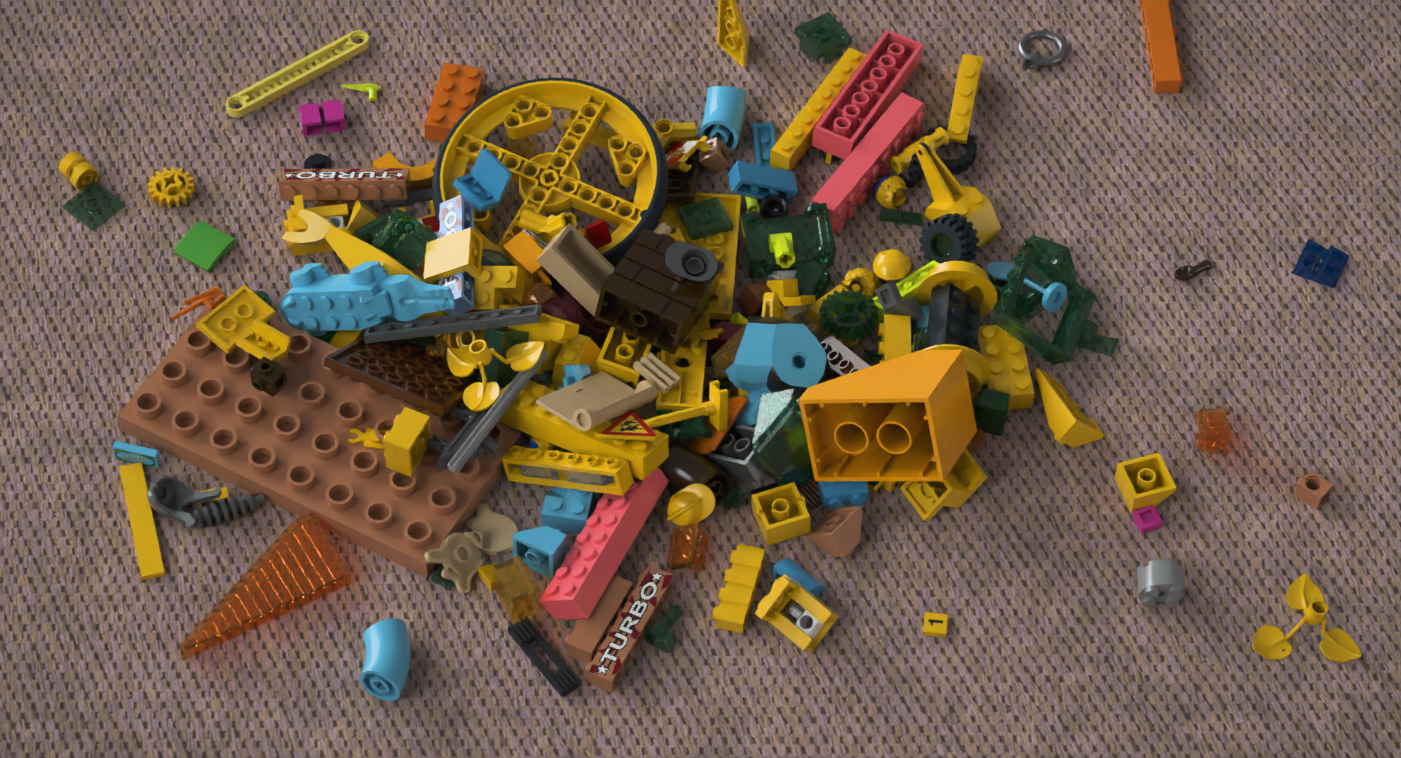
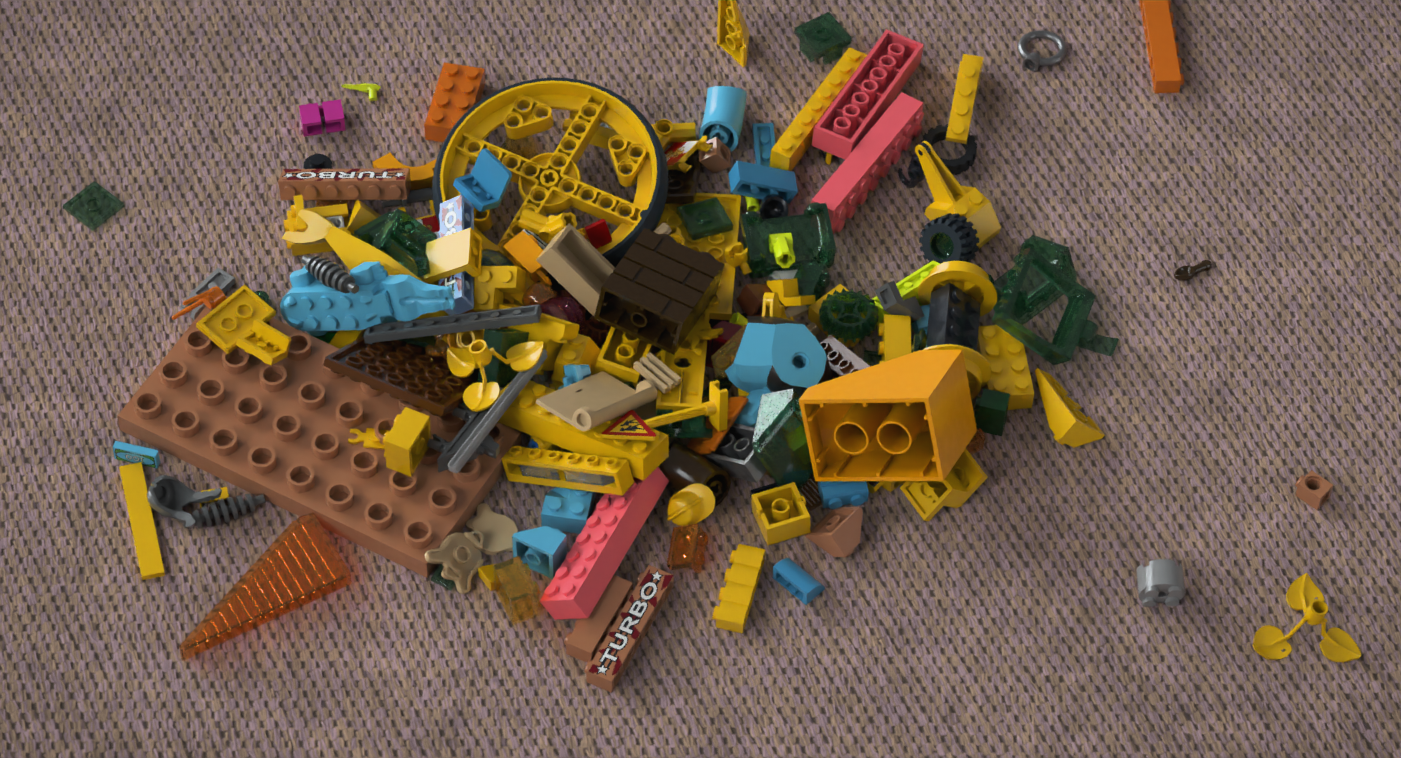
yellow wheel [59,151,99,191] -> none
yellow gear [147,166,195,209] -> none
bright green slope [173,220,236,273] -> none
light yellow gear [226,30,369,118] -> none
dark brown brick [250,357,287,397] -> none
medium azure brick [359,618,410,701] -> none
black container [508,616,581,697] -> none
clear green piece [643,604,684,653] -> none
dark grey piece [665,242,717,282] -> none
clear green plant [722,485,746,511] -> none
yellow brick [754,574,839,653] -> none
yellow piece [841,267,877,301] -> none
yellow helmet [872,249,912,295] -> none
yellow piece [874,175,907,209] -> none
clear green axle [879,208,923,226] -> none
yellow piece [889,127,949,174] -> none
yellow tile [923,612,948,638] -> none
medium azure piece [986,261,1067,312] -> none
yellow slope [1114,452,1177,514] -> none
dark pink plate [1132,505,1163,534] -> none
clear orange brick [1194,408,1231,453] -> none
clear blue slope [1291,239,1349,288] -> none
none -> light grey hinge [180,268,236,320]
none -> dark grey piece [301,255,359,294]
none -> clear green piece [384,229,430,277]
none -> yellow piece [724,242,752,275]

